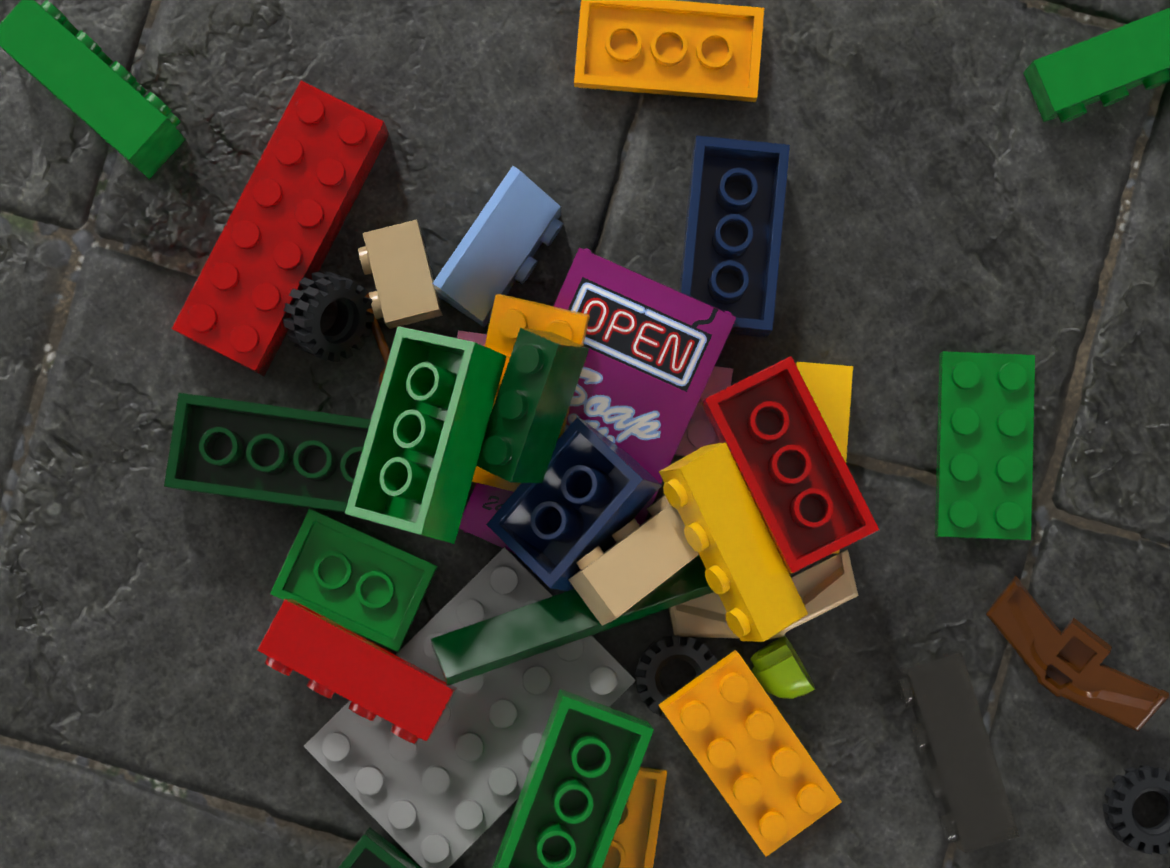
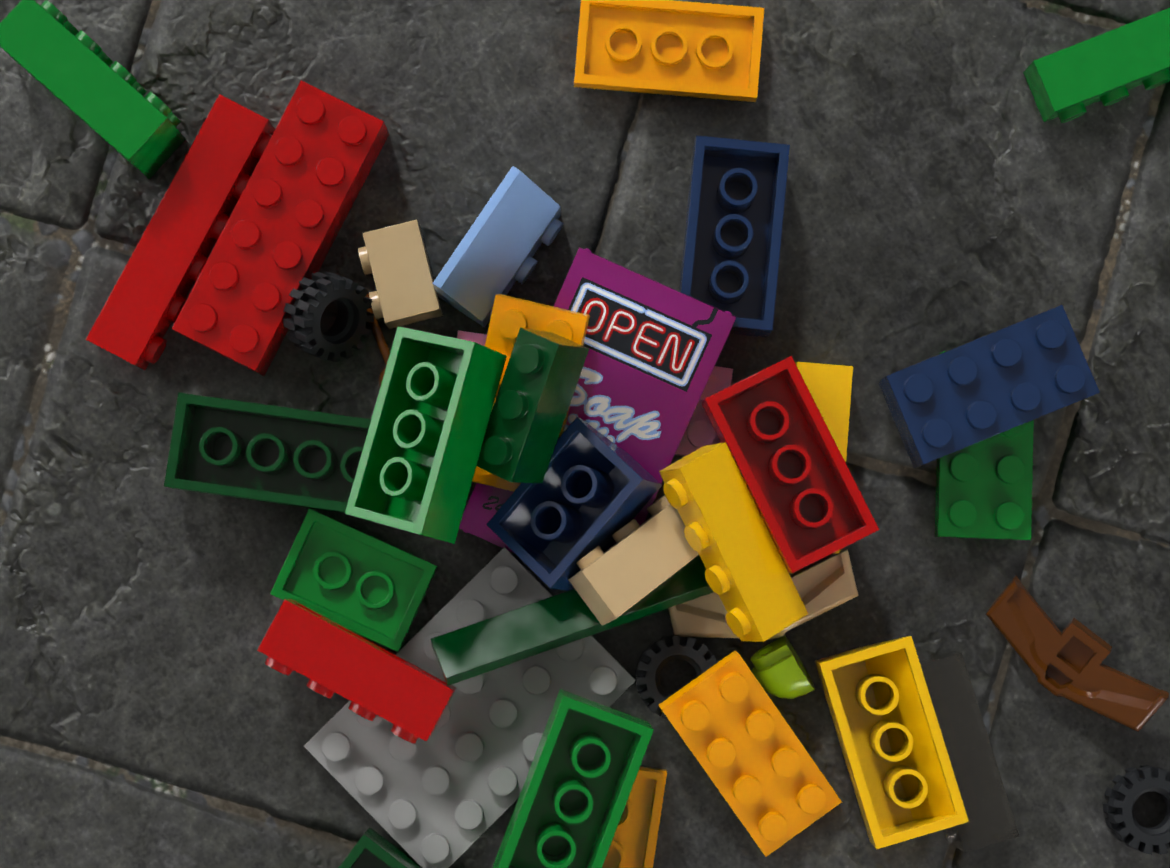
none -> red brick [86,94,275,370]
none -> yellow slope [815,636,969,849]
none -> dark blue brick [878,305,1100,468]

